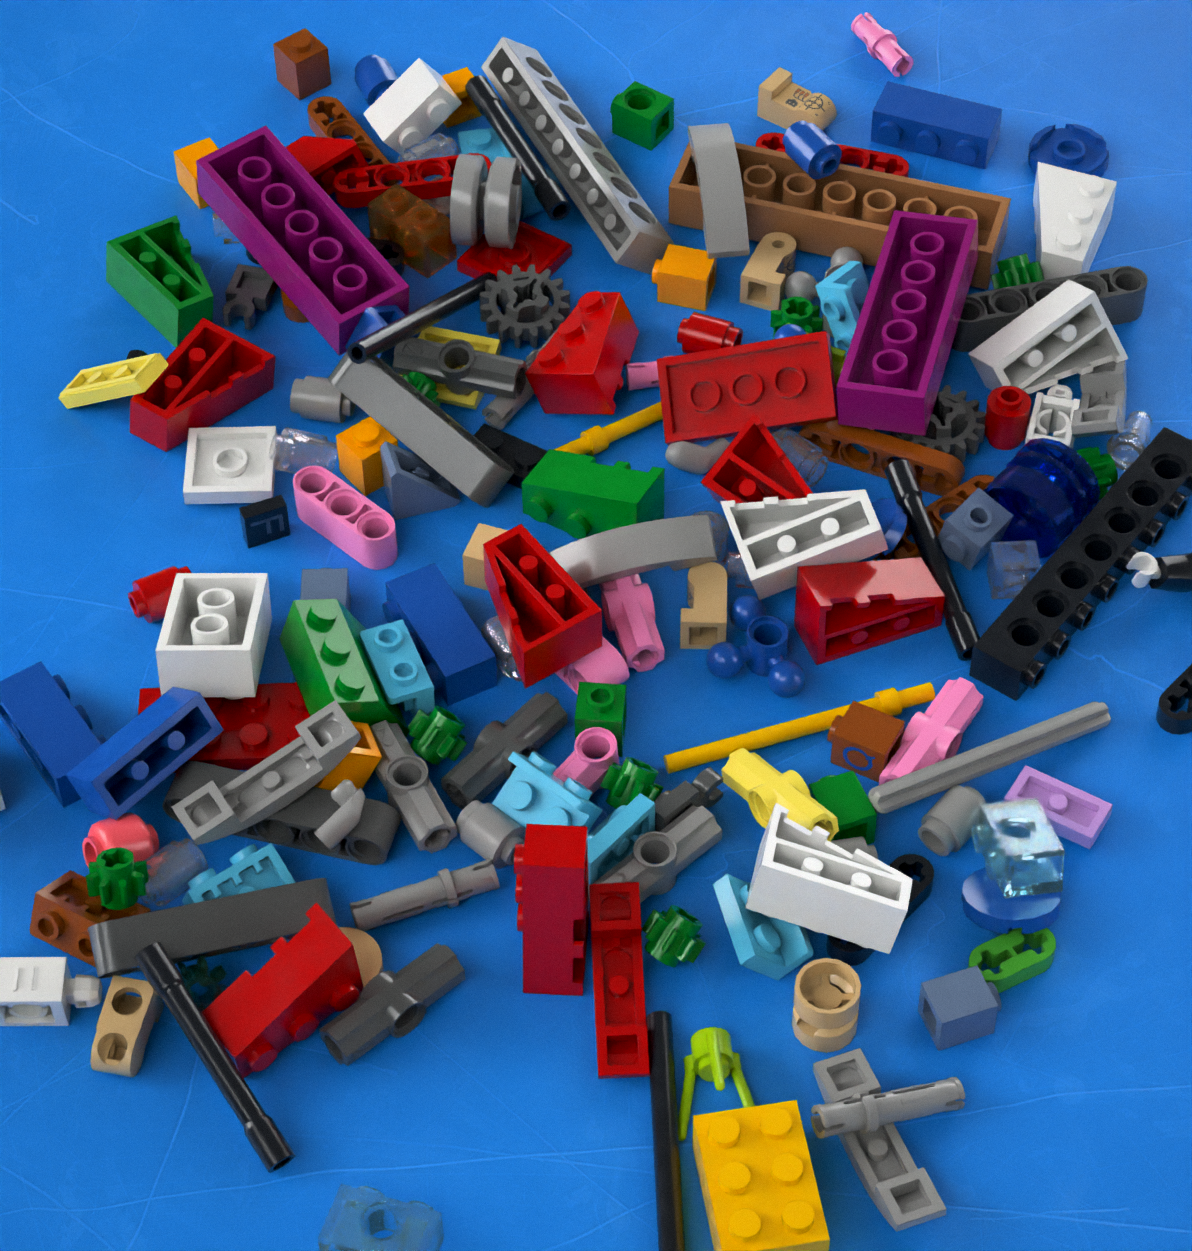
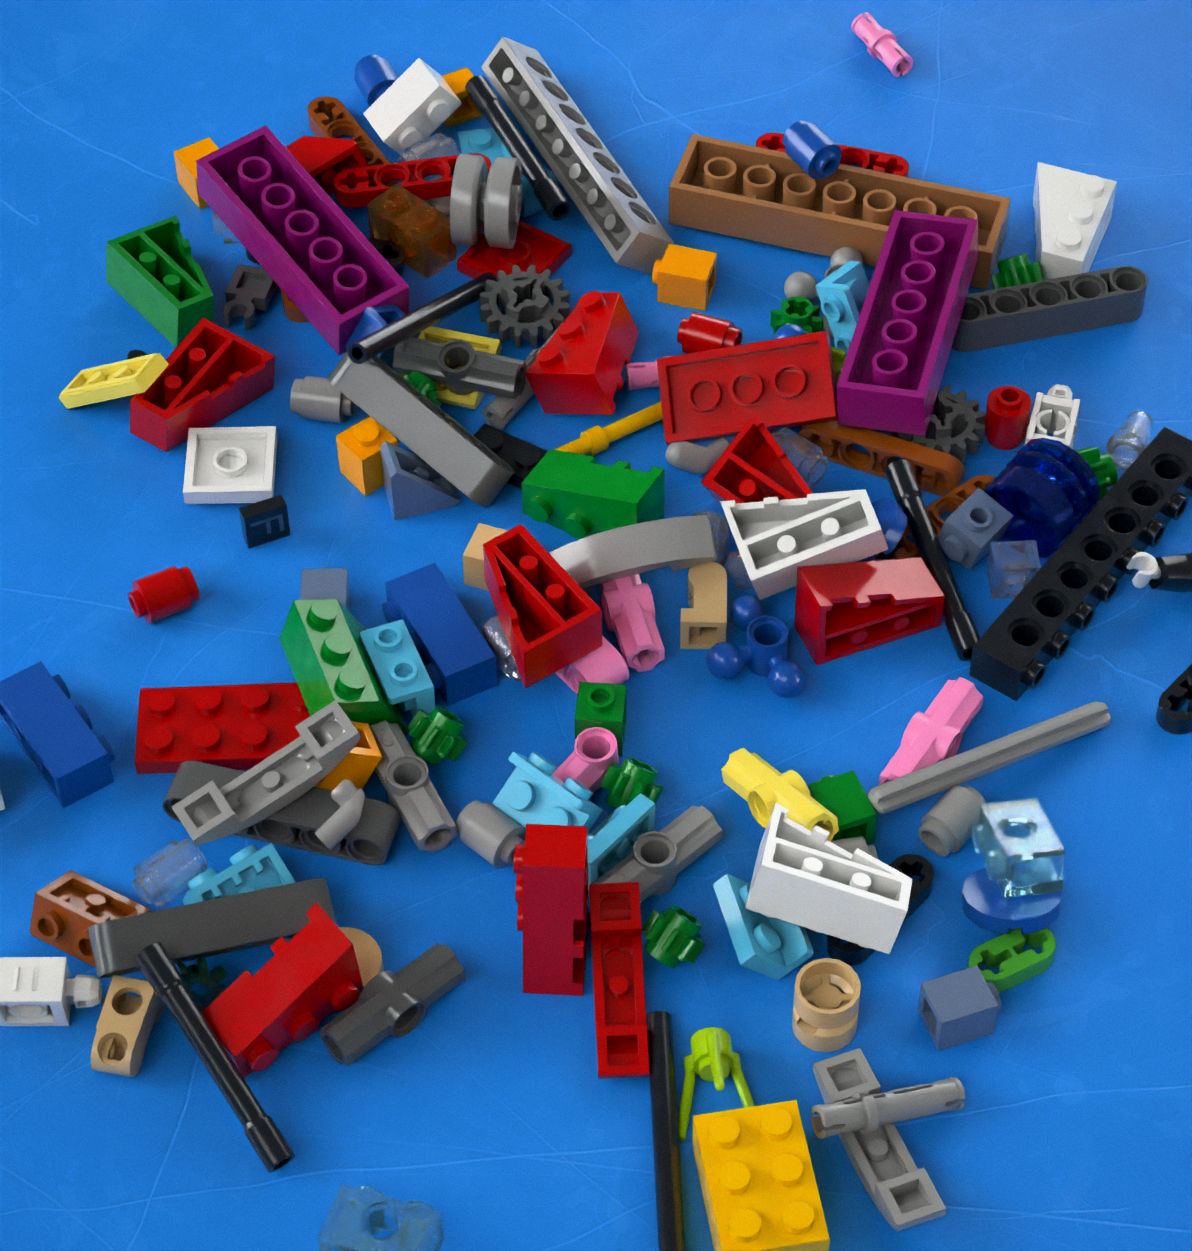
blue brick [65,686,224,820] -> none
coral head [82,813,159,871] -> none
green gear [86,848,149,910] -> none
white brick [155,573,272,700] -> none
clear brick [269,427,337,474] -> none
dark orange brick [273,28,331,100] -> none
bright pink beam [293,465,398,570] -> none
light grey pin [349,858,500,931] -> none
dark grey piece [441,692,568,810] -> none
green brick [610,81,674,151] -> none
dark grey plate [654,767,723,832] -> none
yellow bar [663,682,935,774] -> none
light grey slope [688,123,750,259] -> none
tan leg [740,232,796,311] -> none
tan leg [757,67,837,131] -> none
dark orange brick [827,701,905,782] -> none
blue brick [871,81,1002,169] -> none
white wedge [968,279,1129,394] -> none
lavender plate [1002,765,1113,850] -> none
blue tile [1028,124,1109,177] -> none
light grey slope [1071,360,1127,438] -> none

